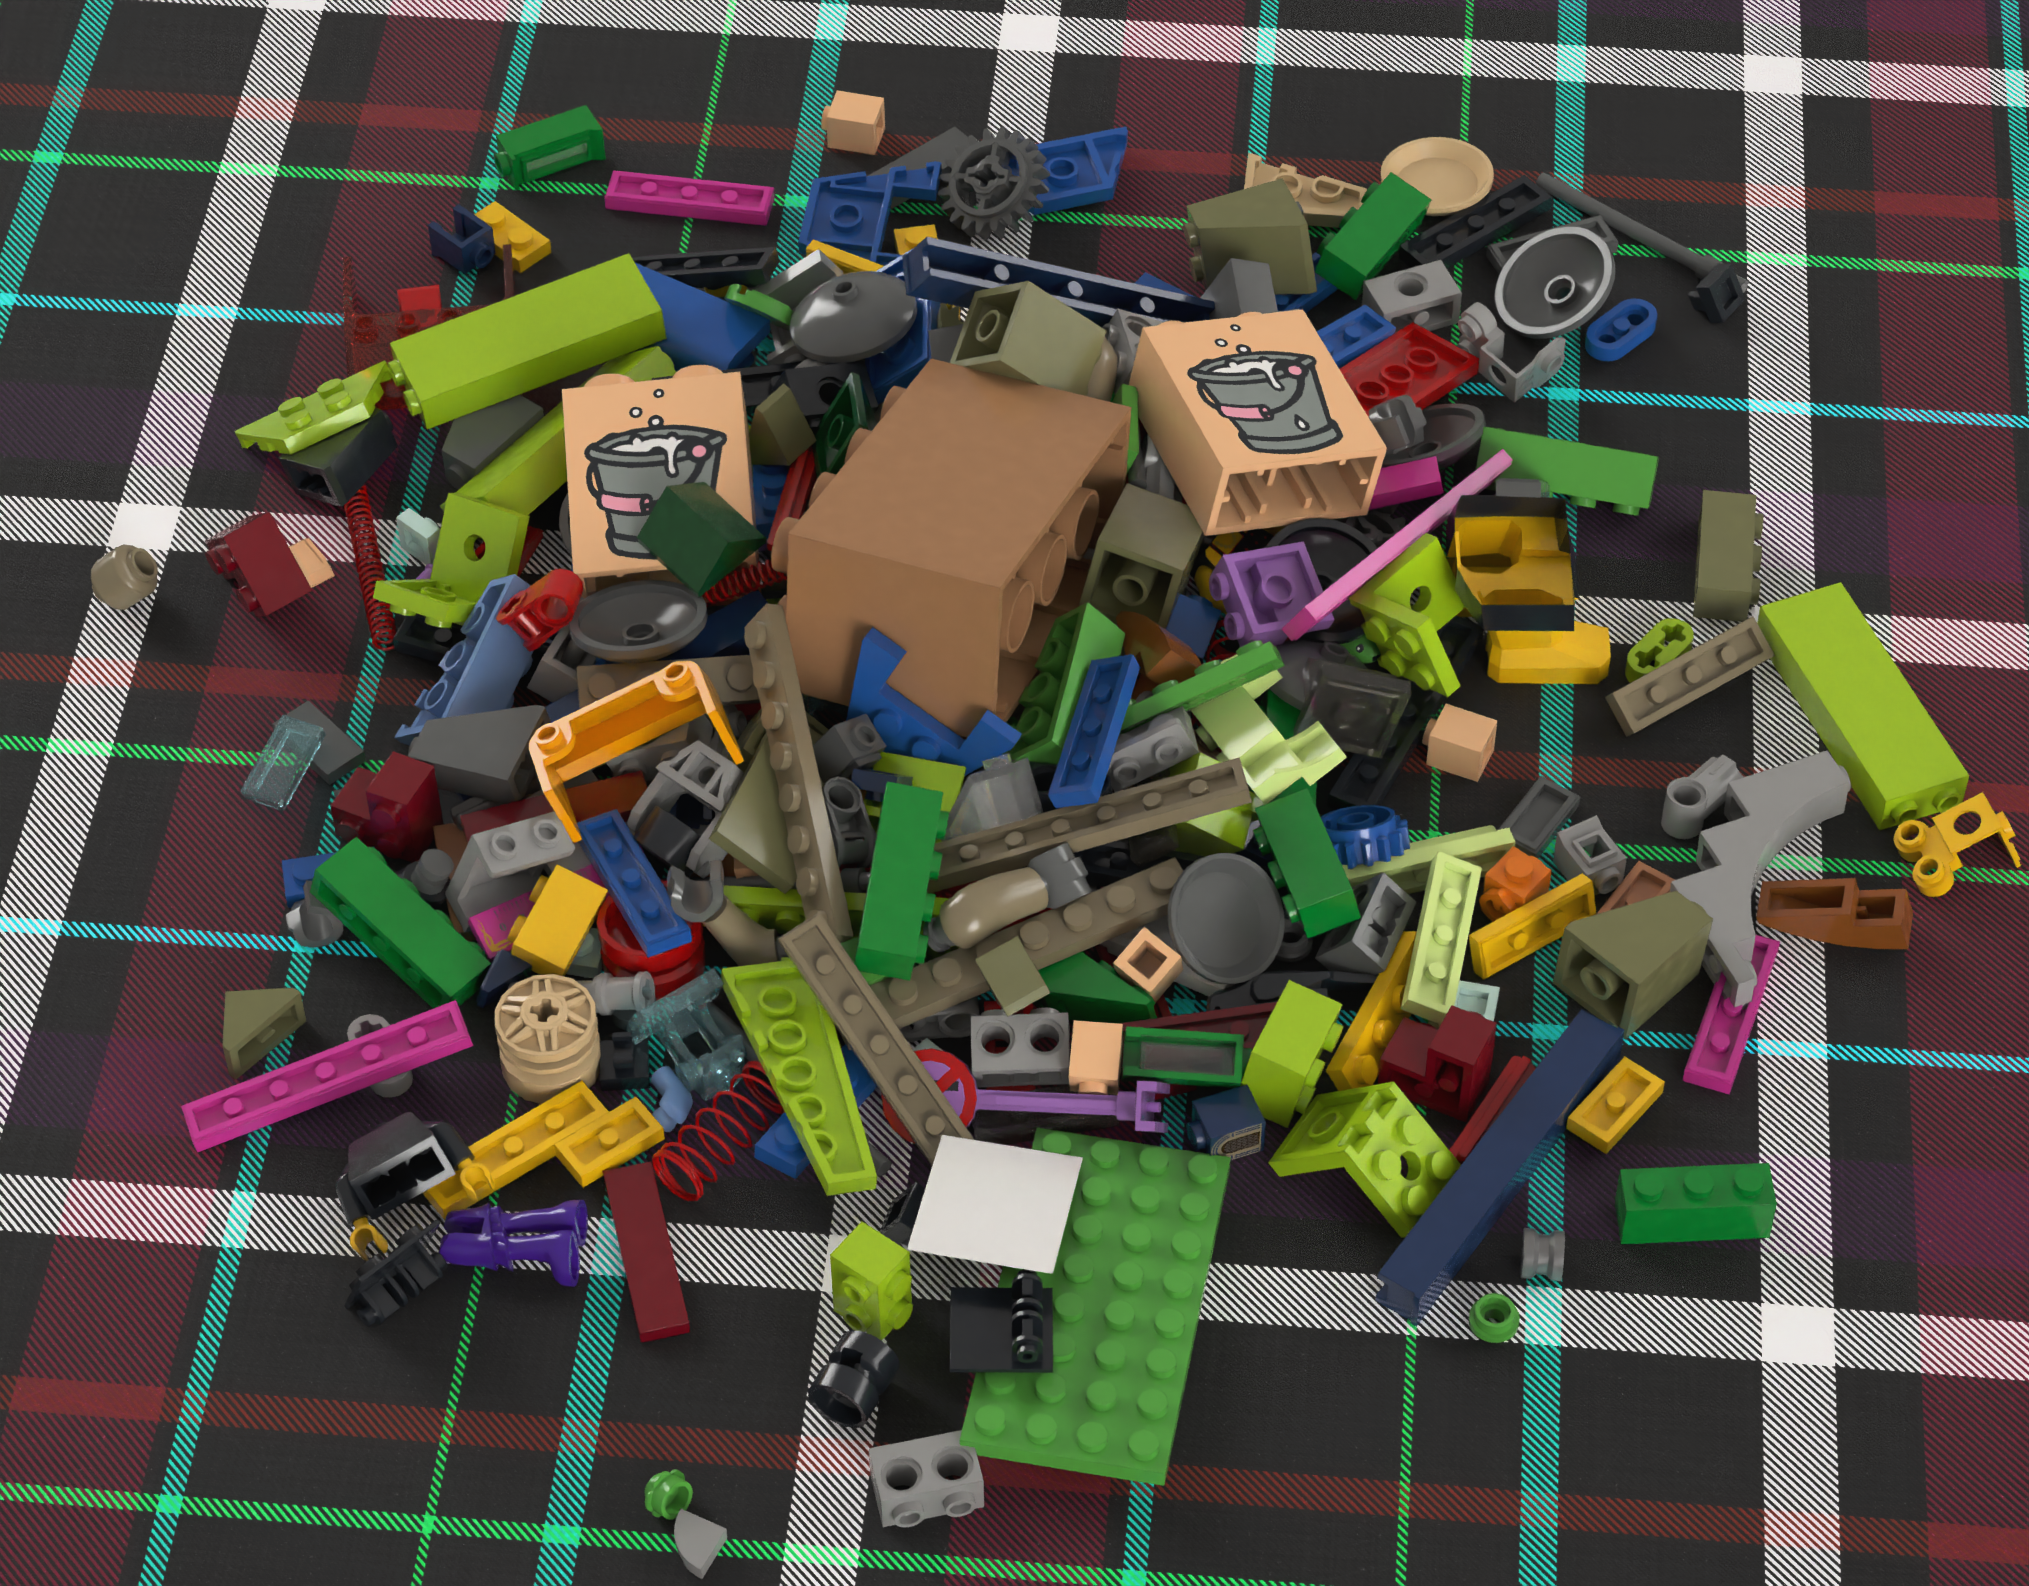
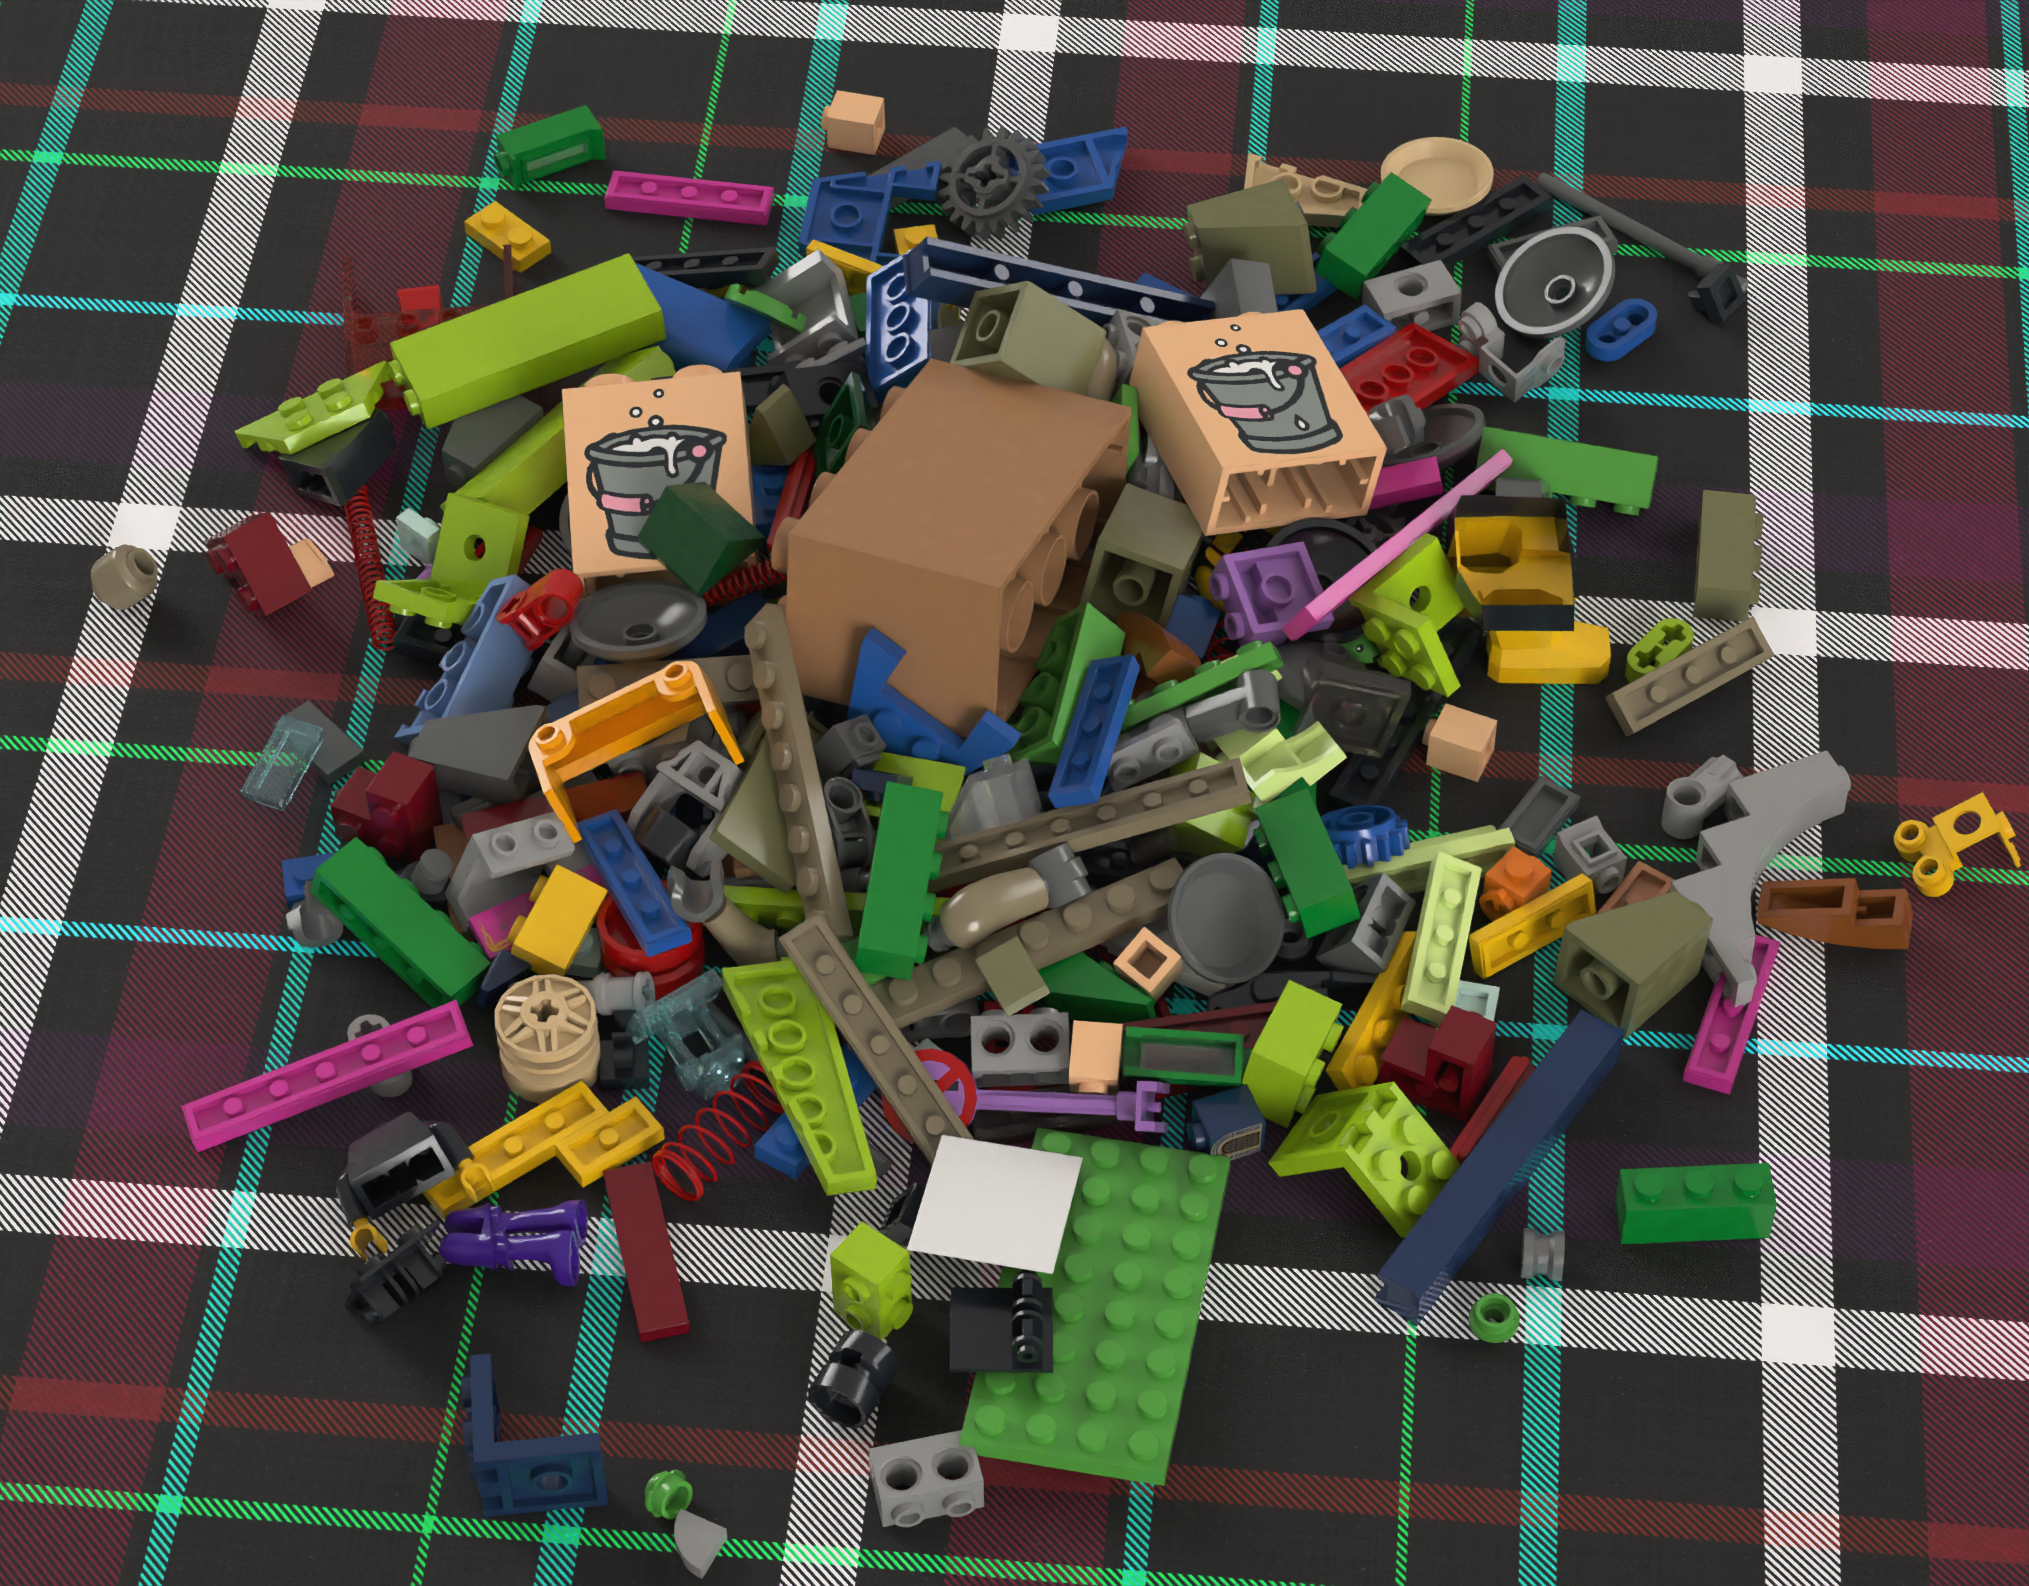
olive slope [223,988,306,1080] -> none
dark blue window [428,204,496,274] -> none
medium blue arm [651,1066,693,1132] -> none
dark grey dish [790,271,917,363] -> none
yellow plate [1566,1056,1665,1154] -> none
lime brick [1757,582,1969,830] -> none
none -> dark blue bracket [461,1353,608,1517]
none -> dark grey piece [1185,670,1281,744]

